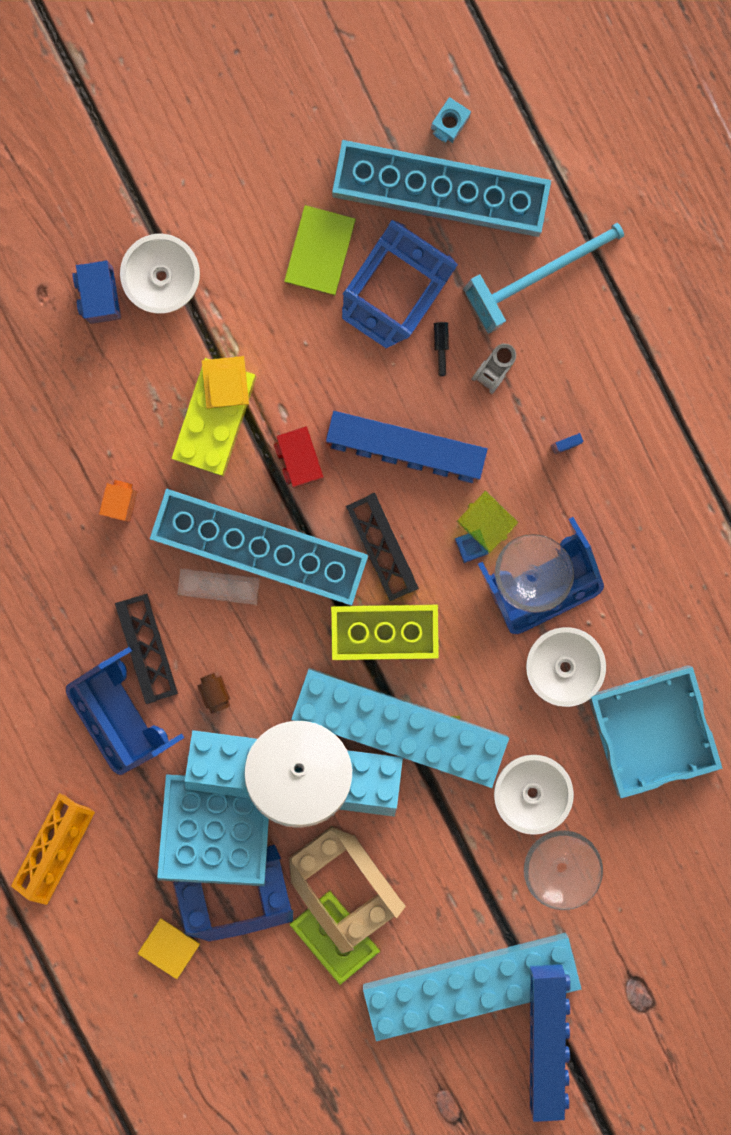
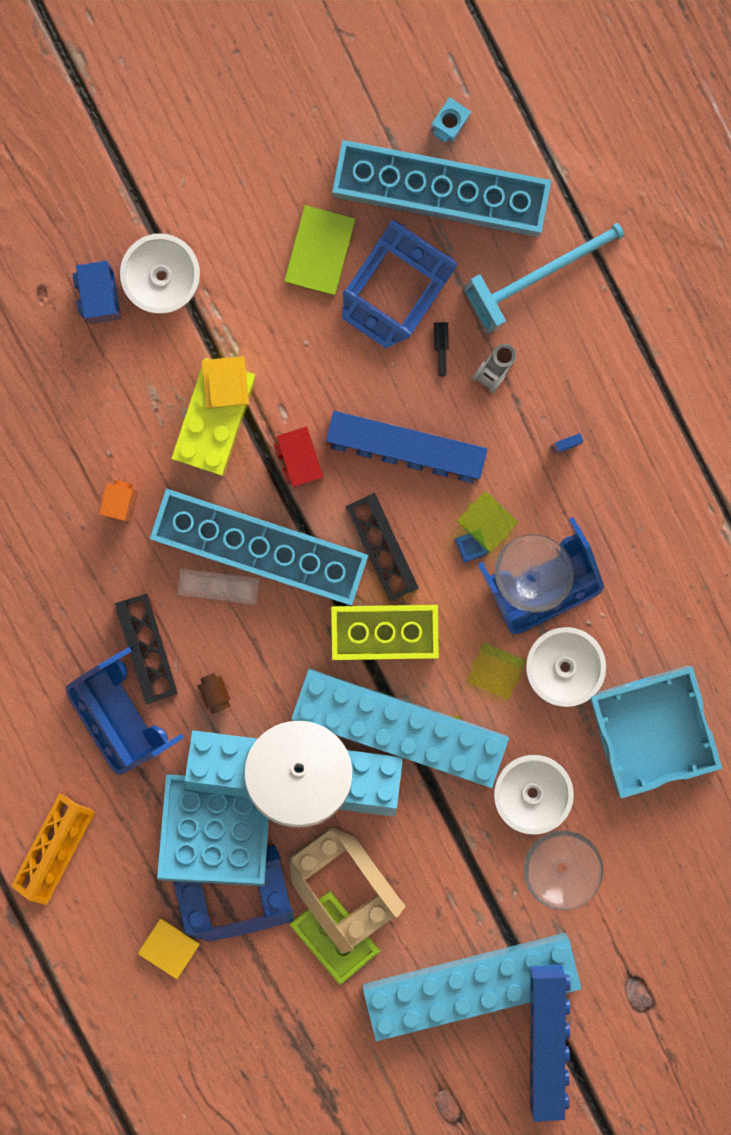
none -> clear neon green piece [467,642,526,700]

